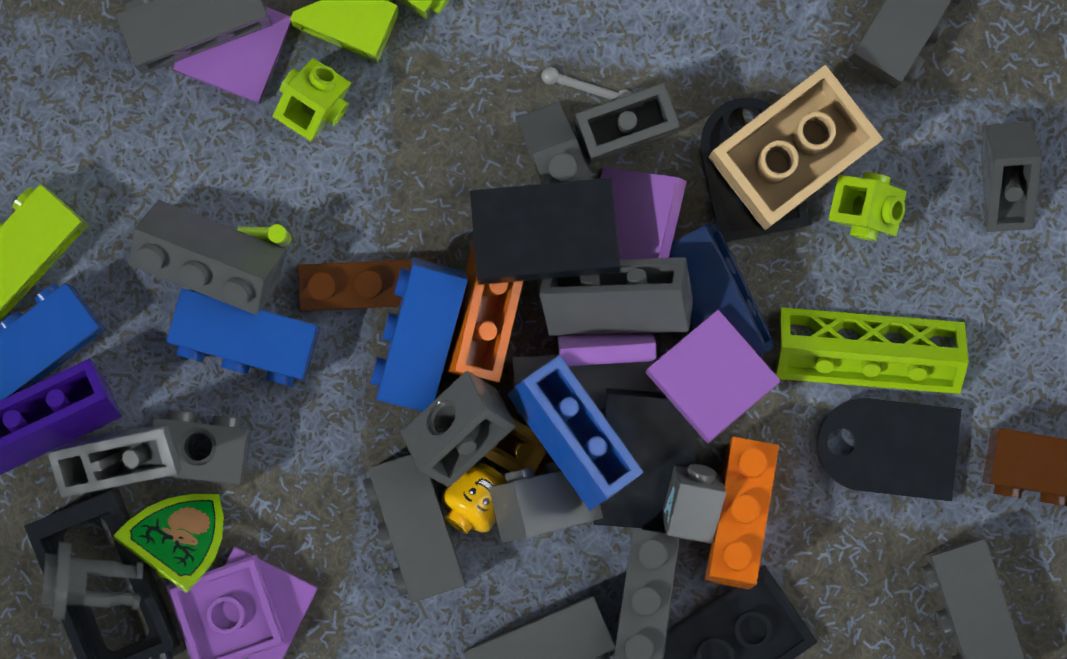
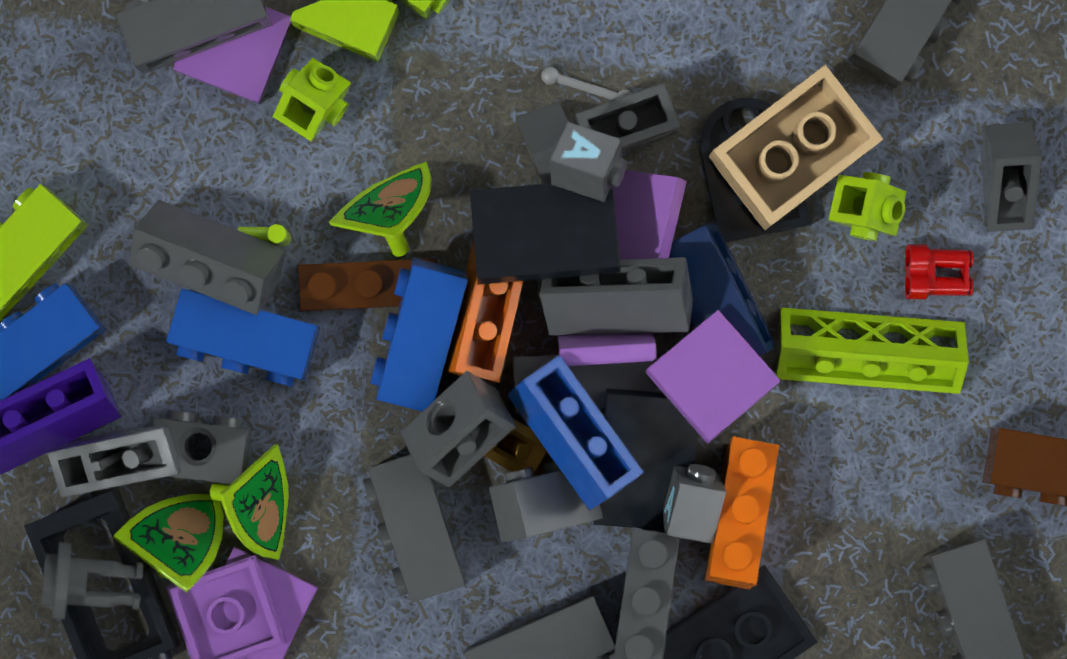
yellow head [442,463,506,534] -> none
black tile [816,398,962,501] -> none
none -> shield [210,444,289,560]
none -> shield [329,162,432,257]
none -> dark grey brick [550,122,627,202]
none -> red piece [905,244,974,300]

